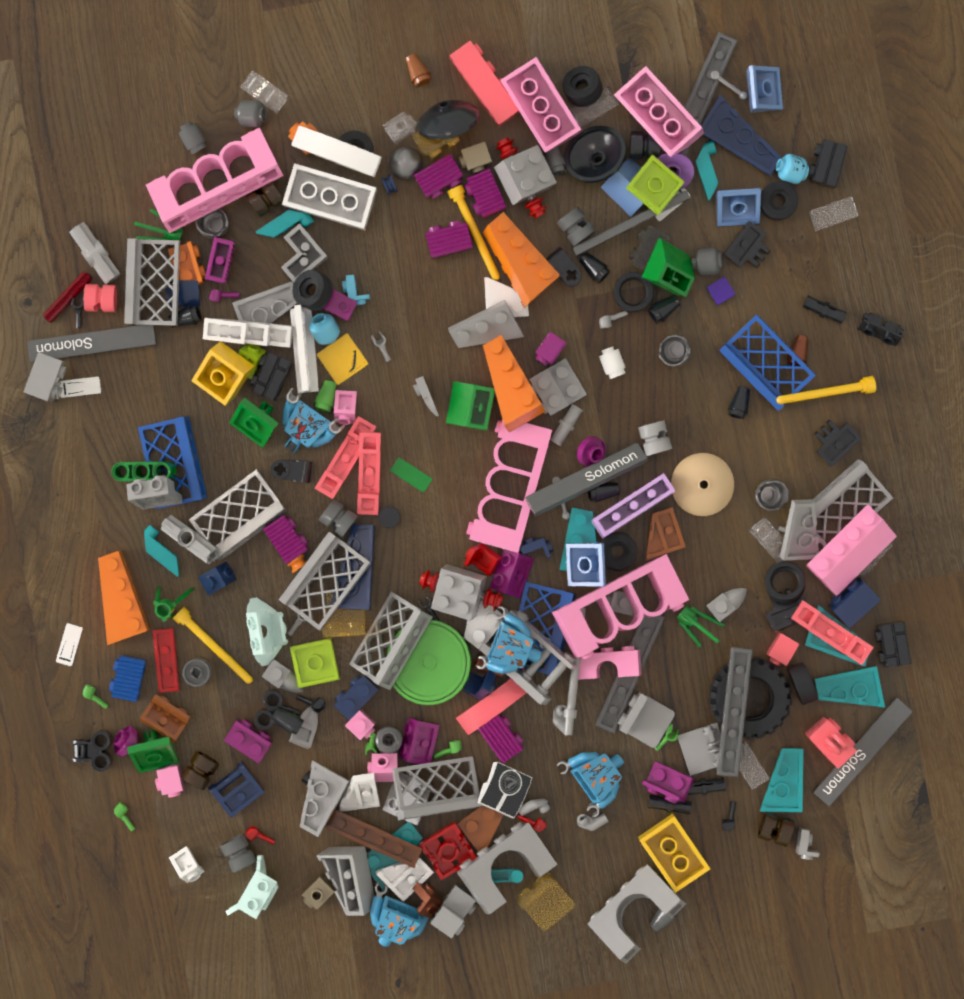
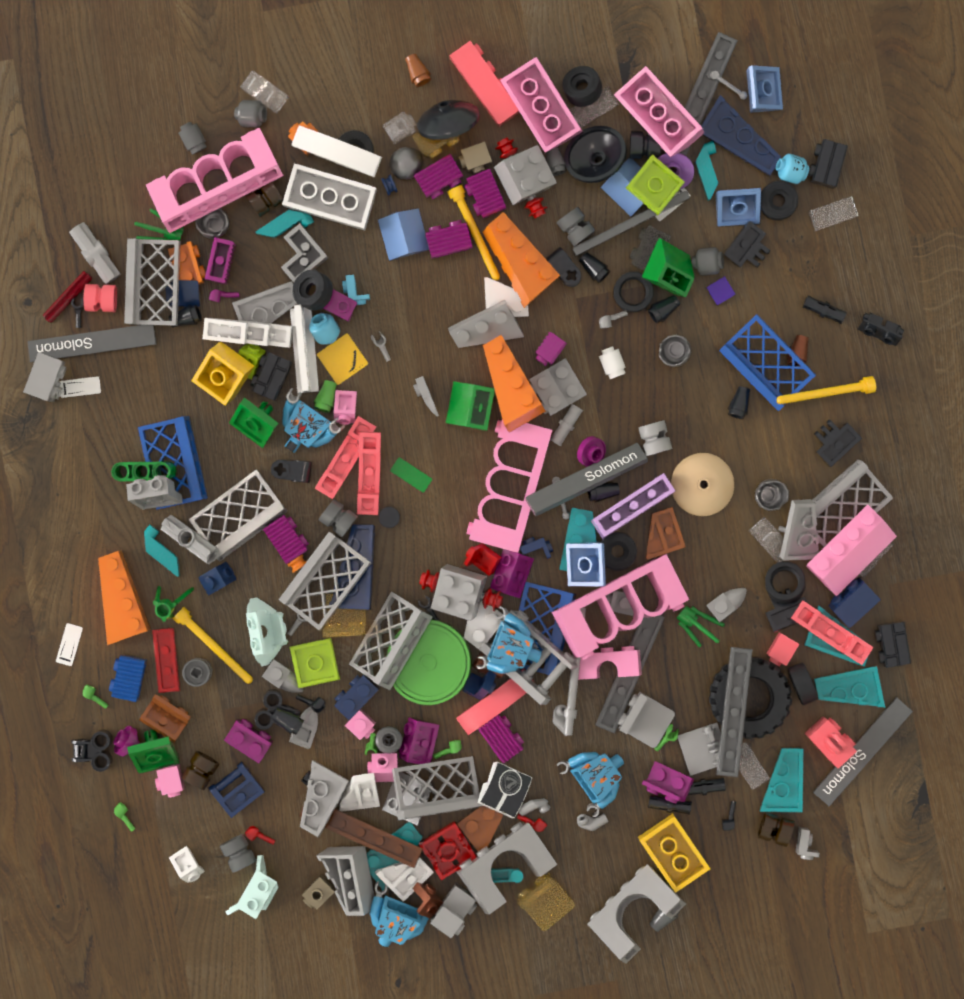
none -> medium blue slope [378,209,429,261]

